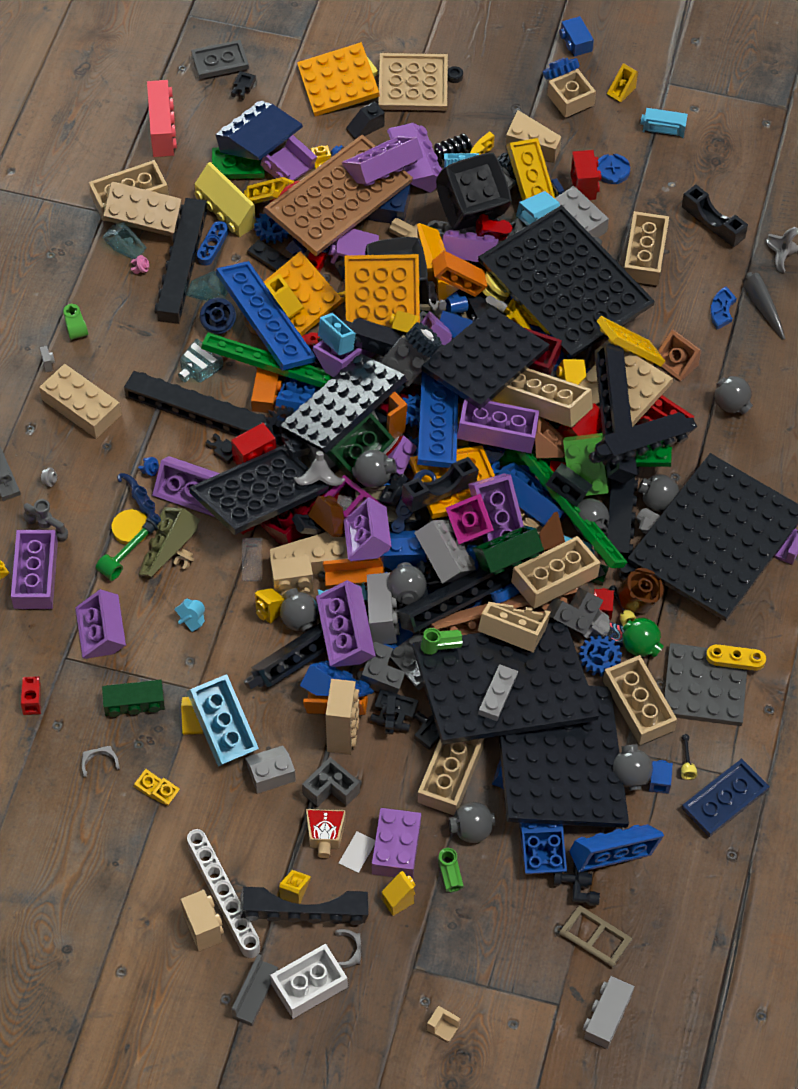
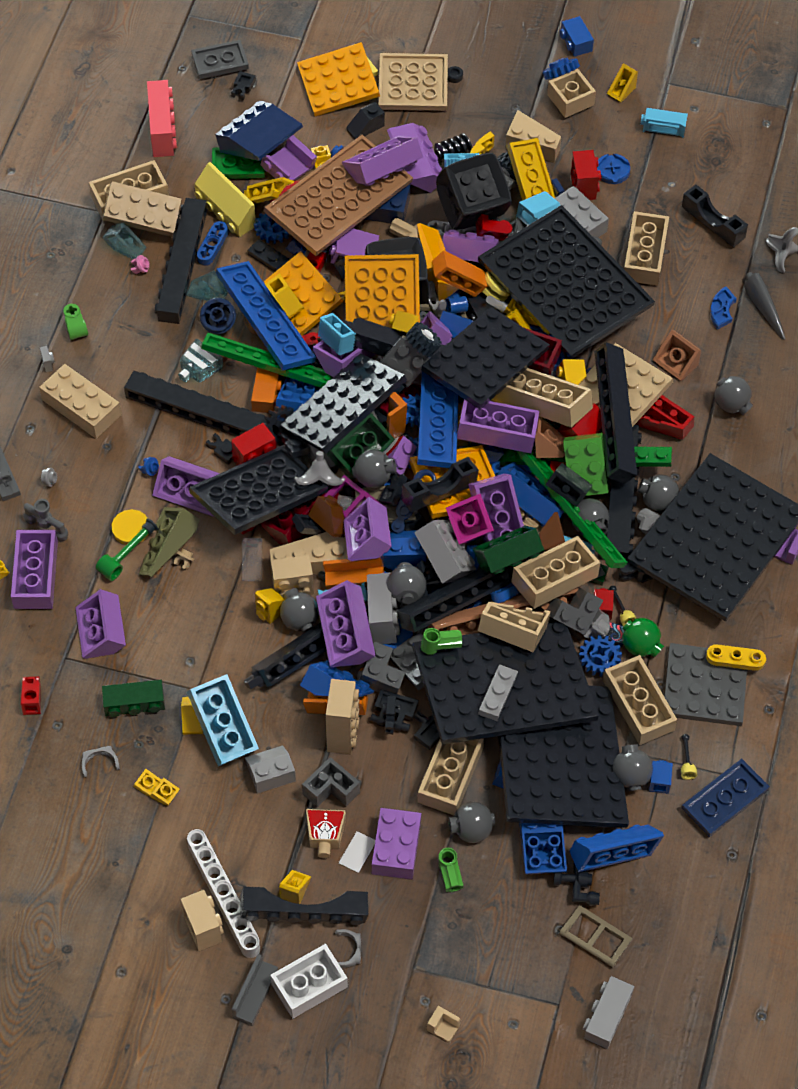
dark blue piece [117,473,161,525] -> none
medium azure piece [174,599,205,632] -> none
yellow slope [382,871,415,916] -> none
black hinge [589,412,698,465] -> none
yellow plate [596,316,665,366] -> none
reddish brown brick [618,568,664,613] -> none

